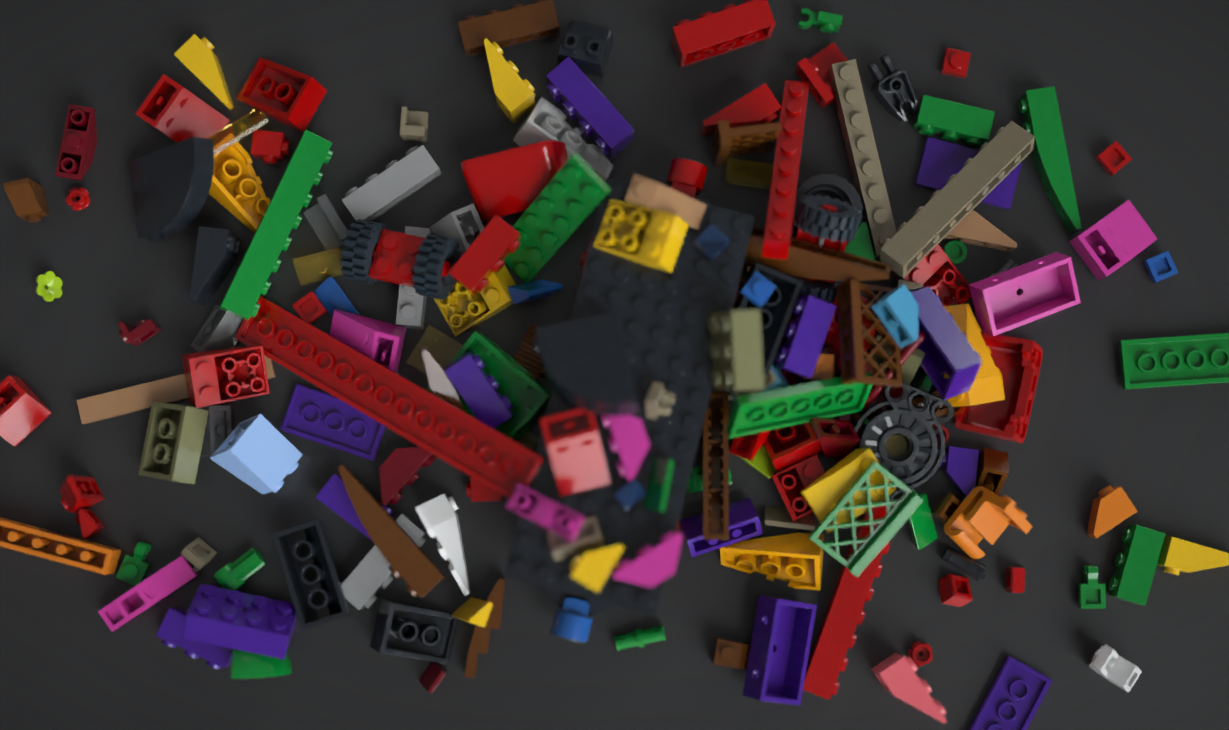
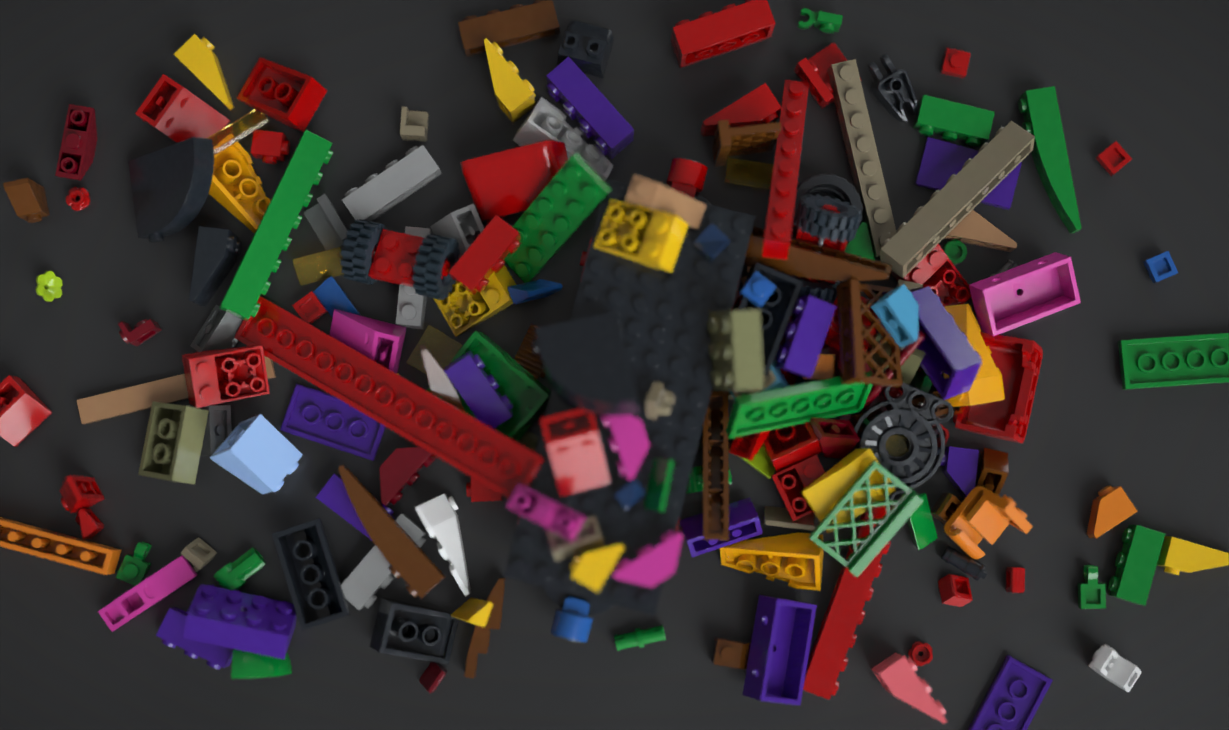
dark pink slope [1069,200,1157,281] -> none

